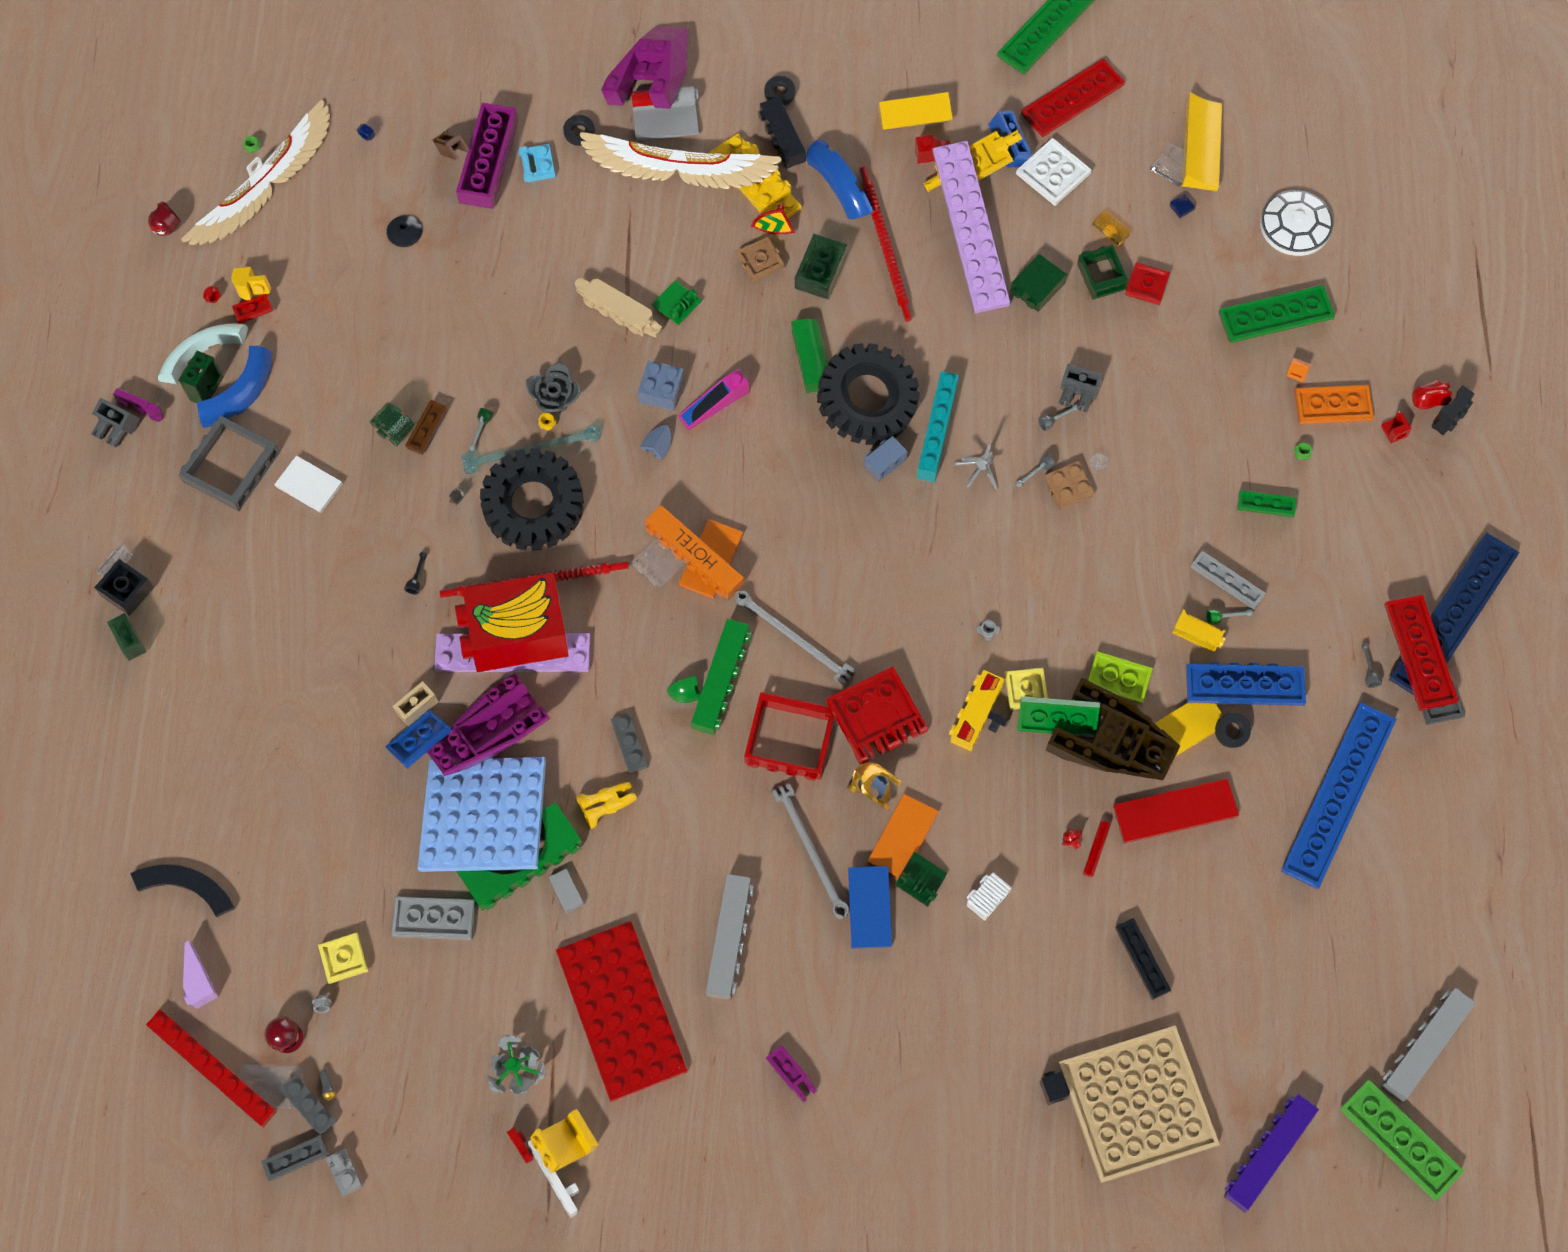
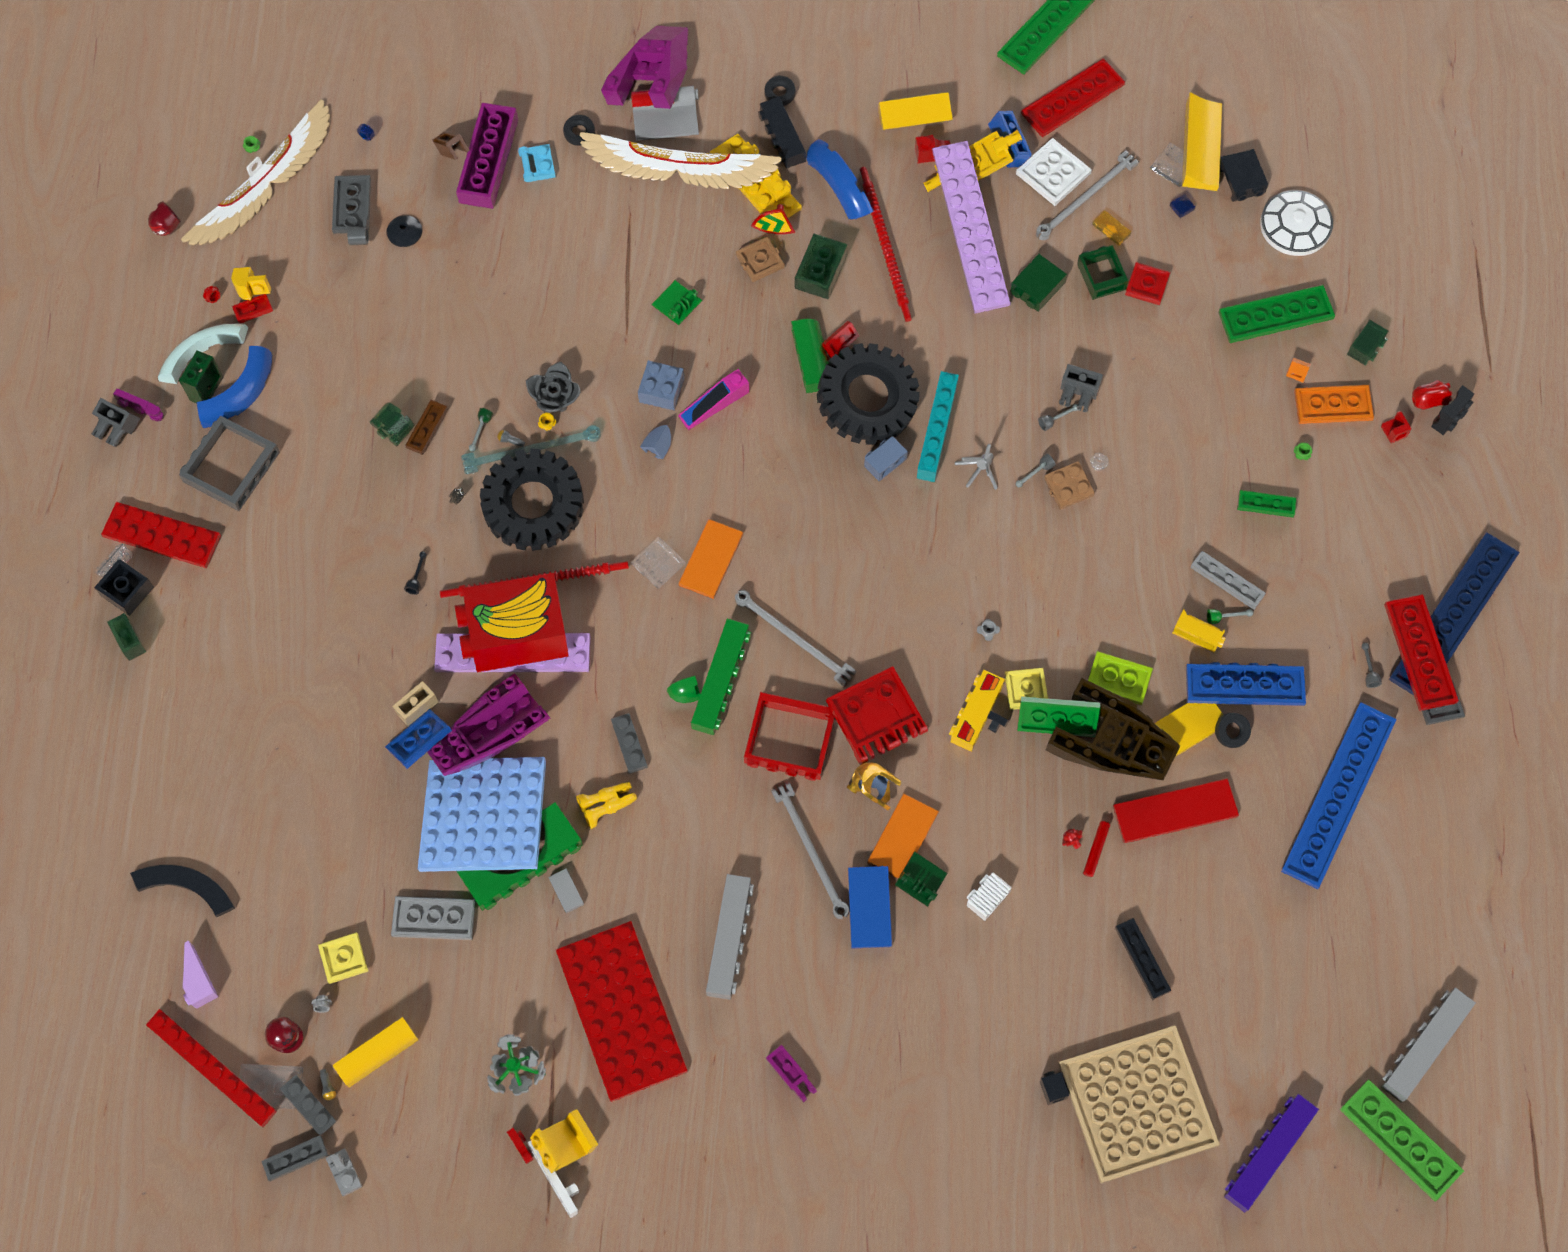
white tile [274,456,343,513] -> none
tan hinge [575,278,662,338] -> none
orange brick [645,505,744,600] -> none
none -> red plate [101,502,221,569]
none -> dark grey hinge [332,175,371,245]
none -> yellow brick [332,1017,418,1088]
none -> dark grey piece [497,430,525,447]
none -> red plate [822,321,860,358]
none -> light grey hinge [1036,150,1139,240]
none -> black panel [1219,149,1268,202]
none -> clear green brick [1347,320,1389,366]

